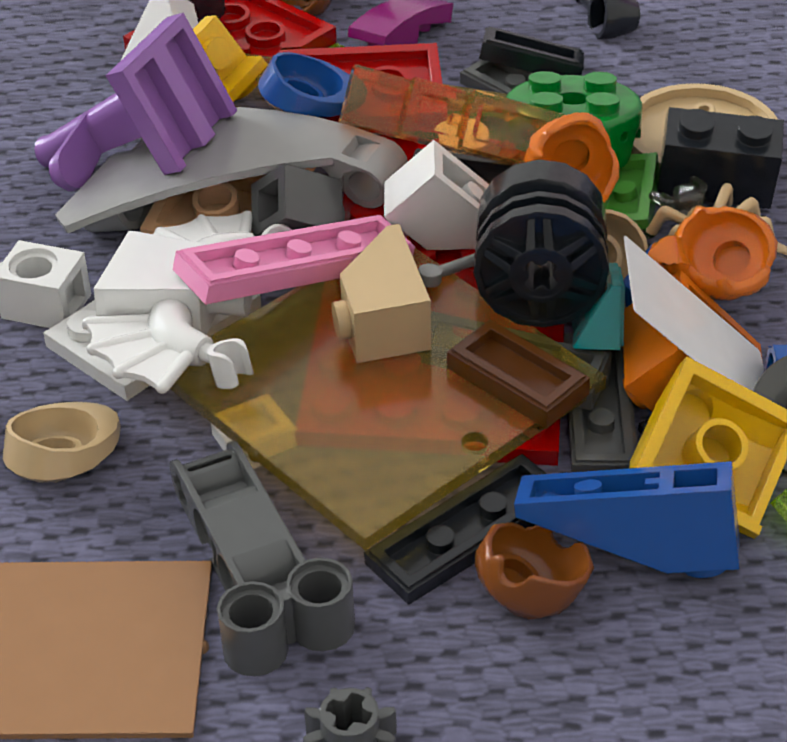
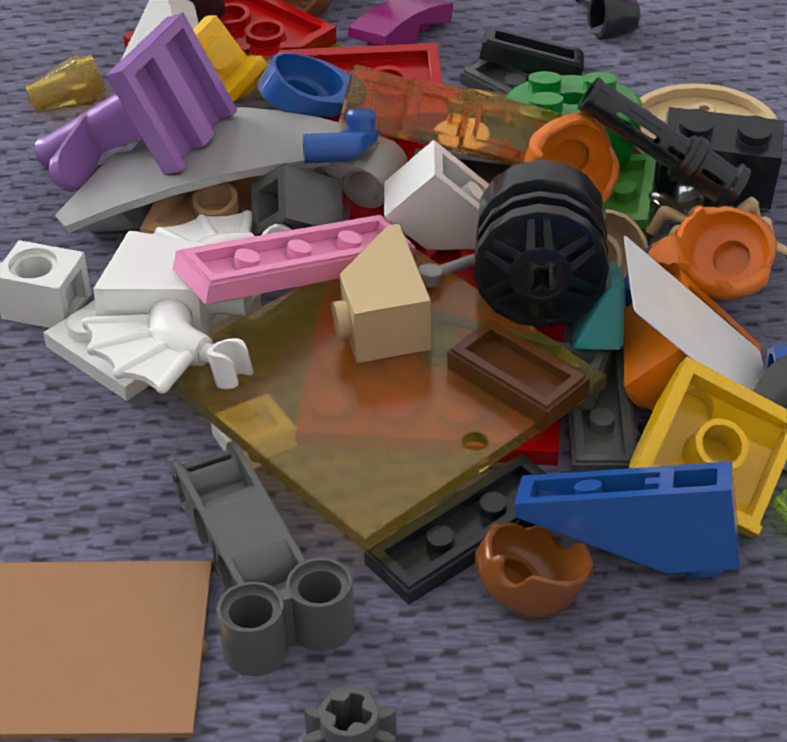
tan hat [2,402,121,483] -> none
none -> clear yellow cone [24,53,106,114]
none -> blue arm [303,108,380,164]
none -> black pin [577,77,751,208]

